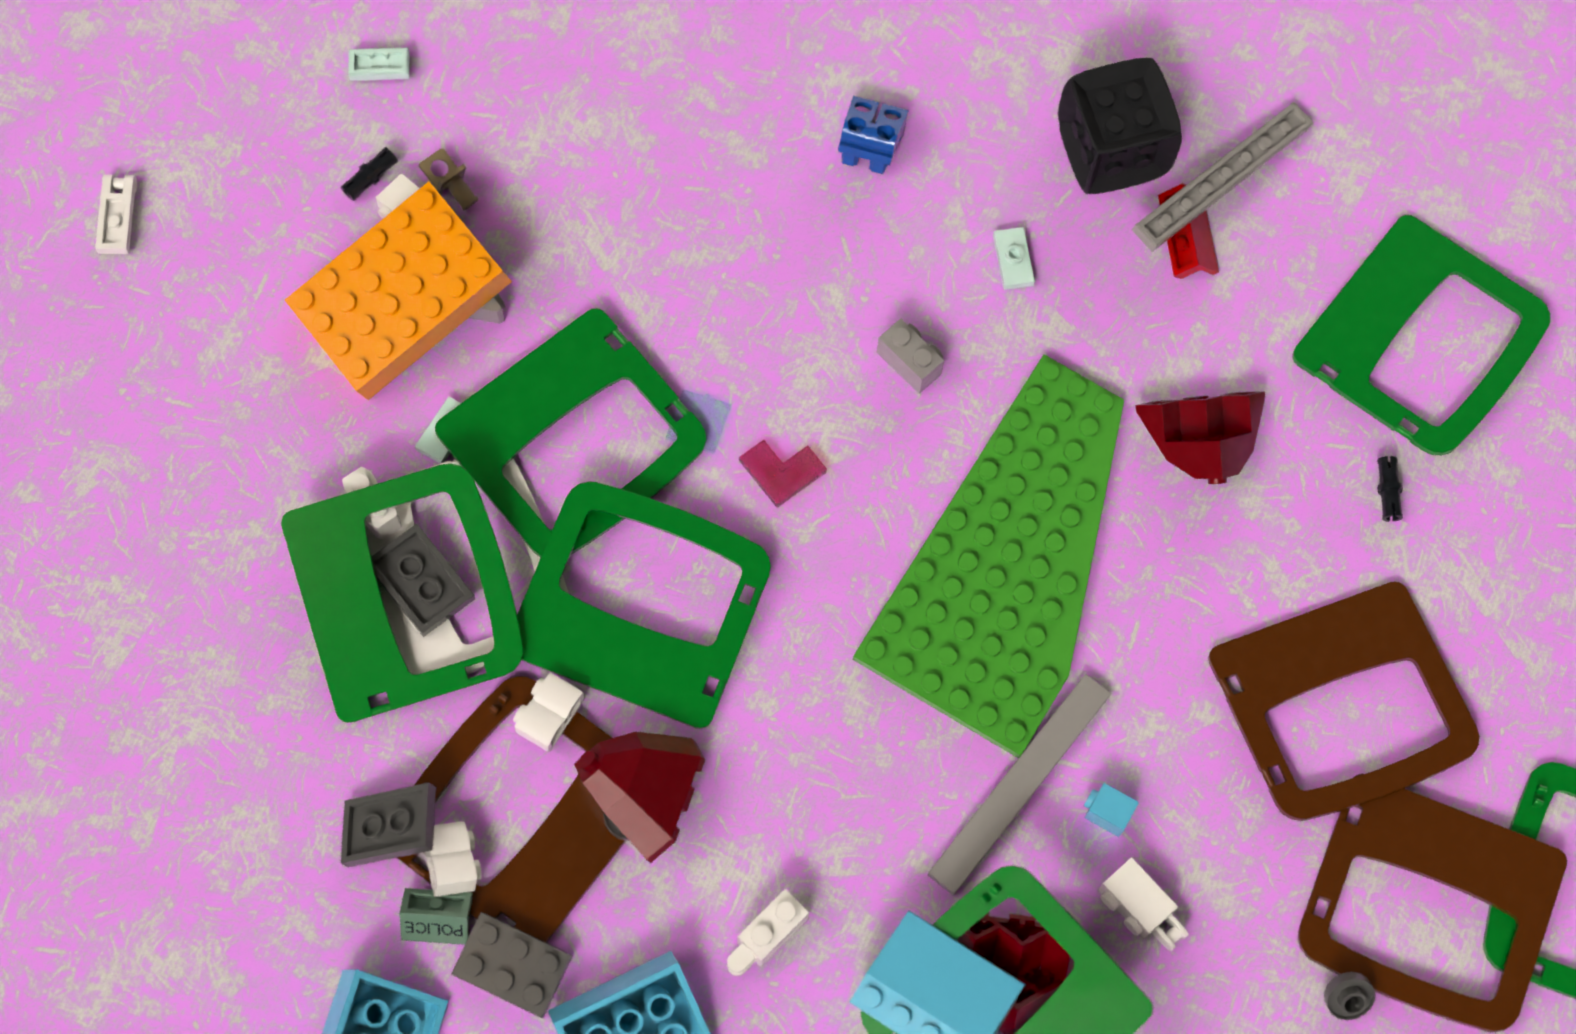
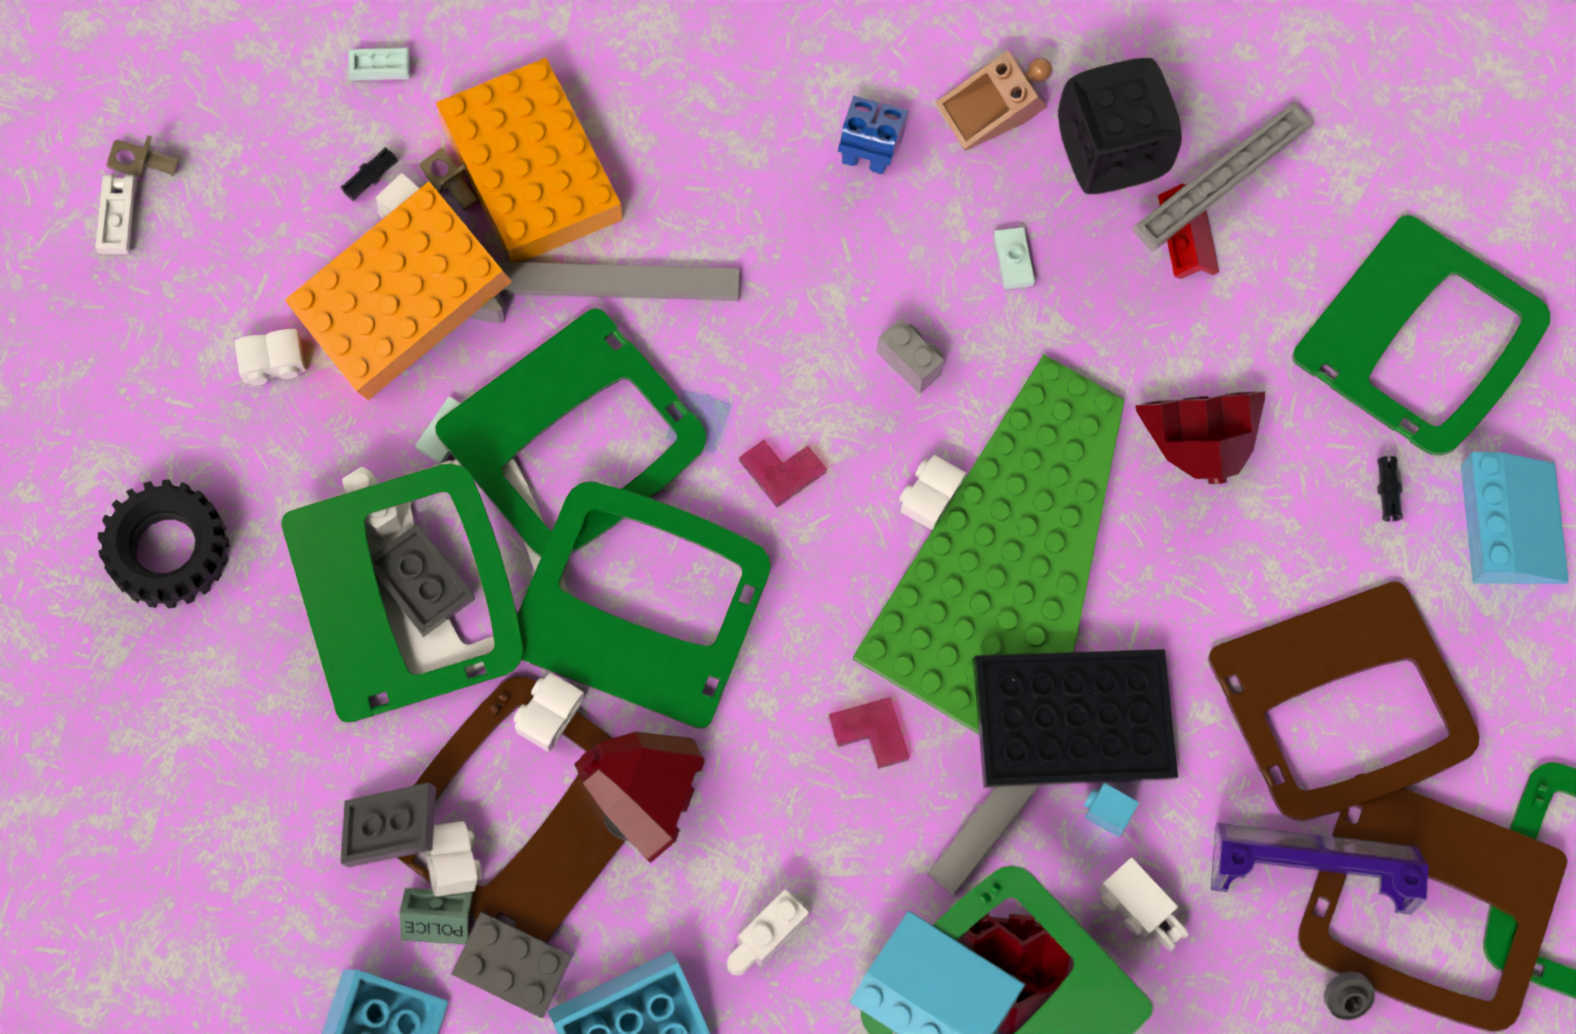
none -> black tyre [98,480,230,608]
none -> dark tan bracket [107,135,179,178]
none -> white brick [235,329,306,385]
none -> light orange brick [435,57,623,262]
none -> light grey tile [497,262,739,300]
none -> clear pink tile [828,697,910,769]
none -> white brick [899,455,967,530]
none -> medium nougat slope [935,50,1052,151]
none -> black plate [973,649,1178,788]
none -> dark purple windscreen [1210,823,1428,915]
none -> medium azure slope [1461,452,1569,584]

